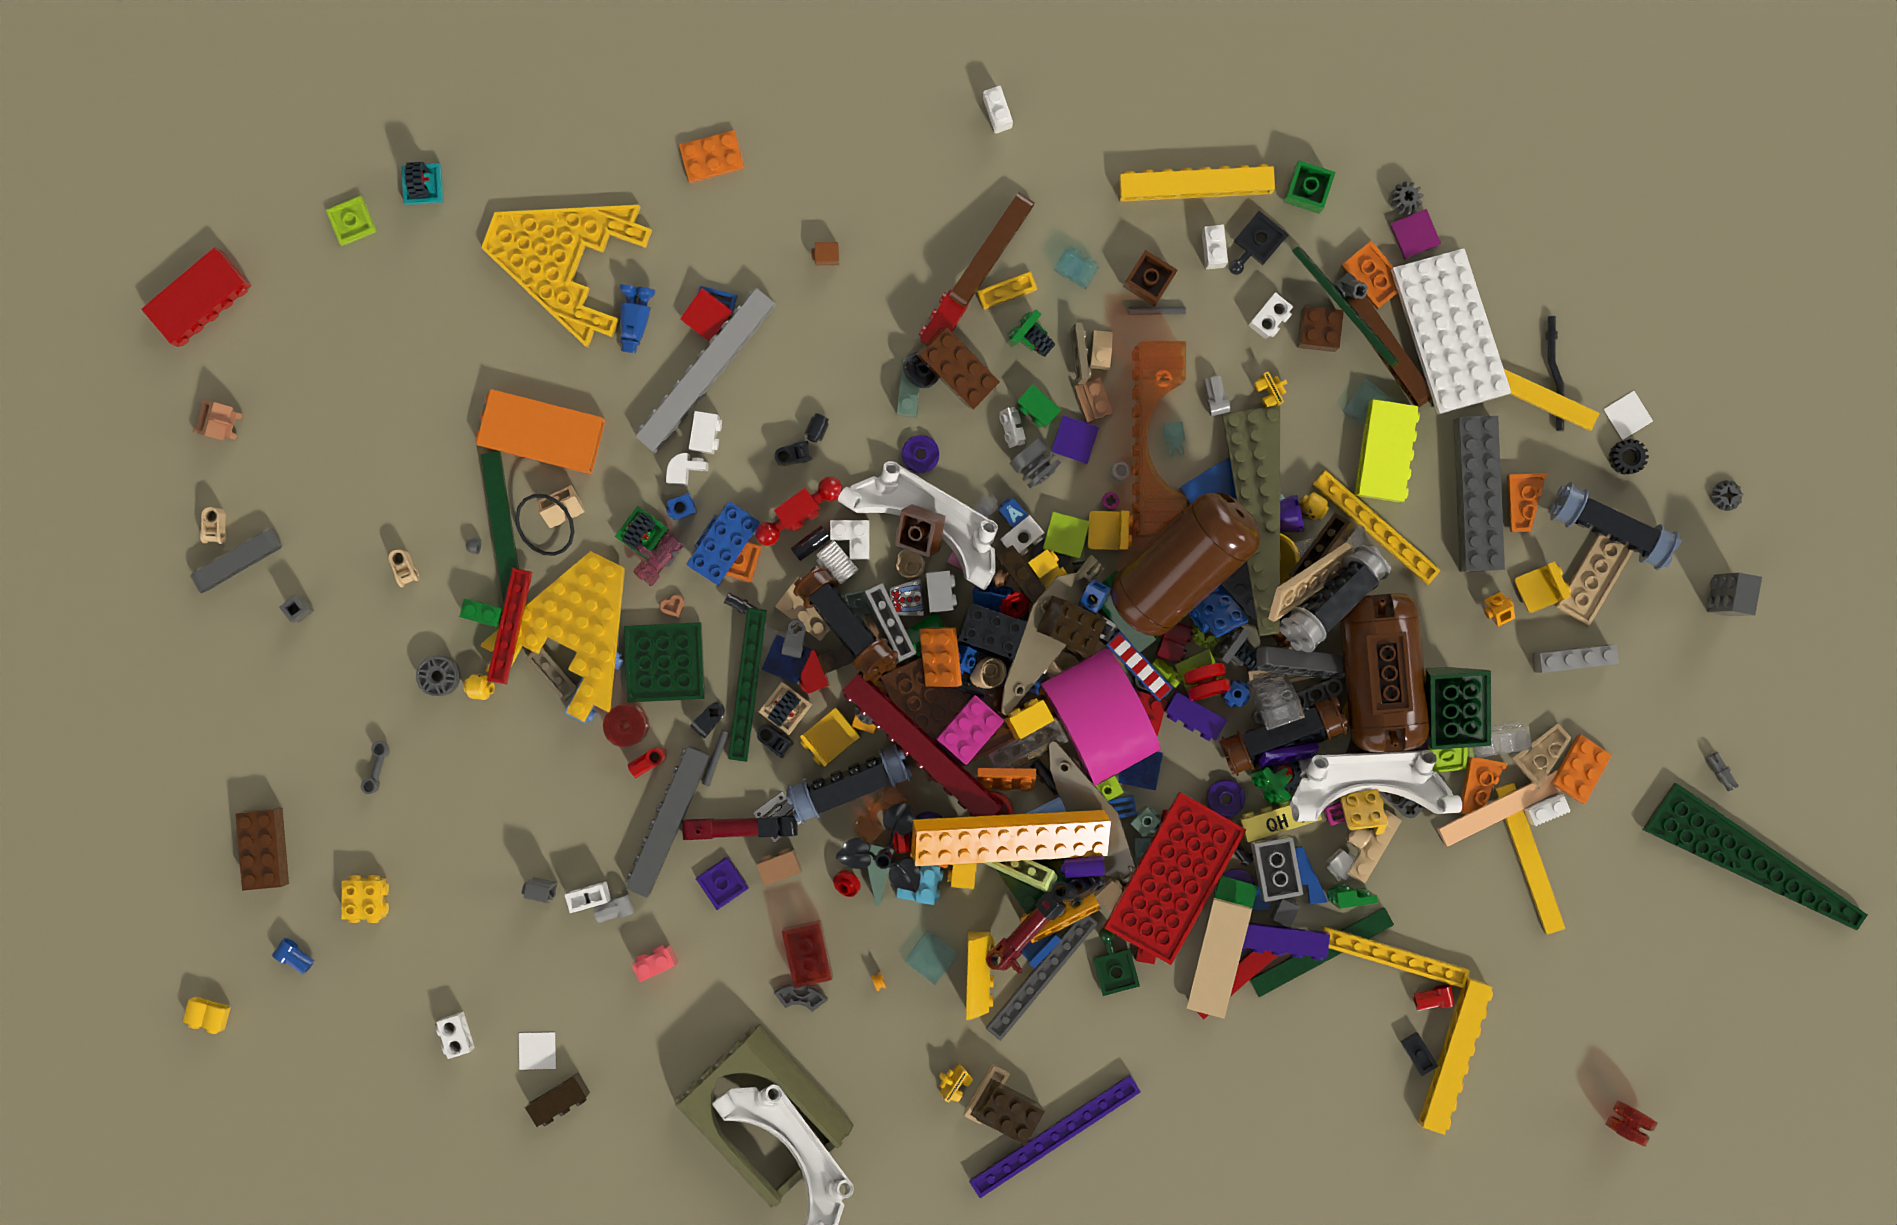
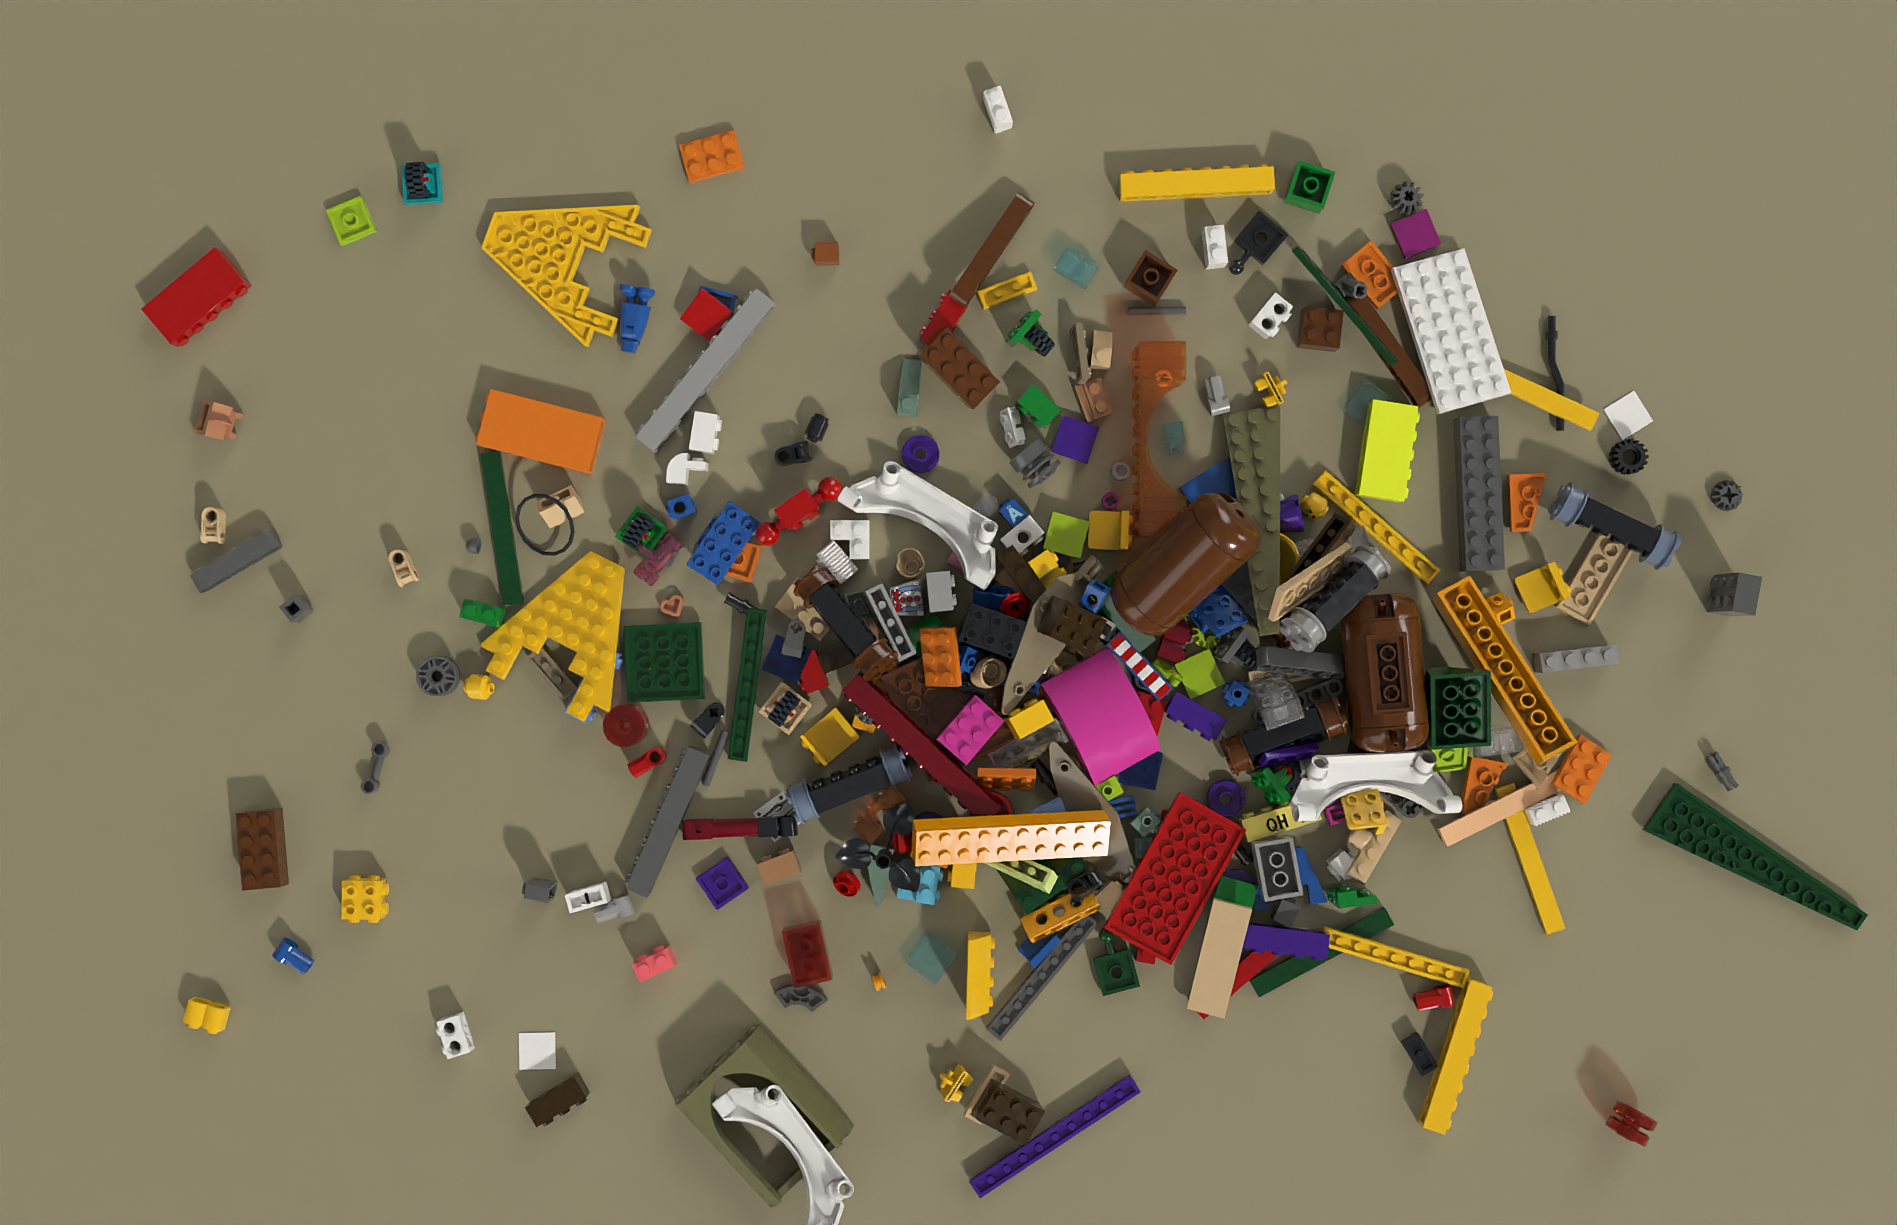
red tile [486,568,533,685] -> none
black piece [757,725,794,758] -> none
black axle [791,525,830,561] -> none
reddish brown brick [895,504,946,557] -> none
black tile [903,352,939,388] -> none
dark red piece [986,881,1077,974] -> none
medium nougat plate [993,569,1009,588] -> none
dark purple brick [1061,856,1105,878] -> none
red wheel [1183,663,1231,701] -> none
none -> light orange brick [1432,576,1577,765]

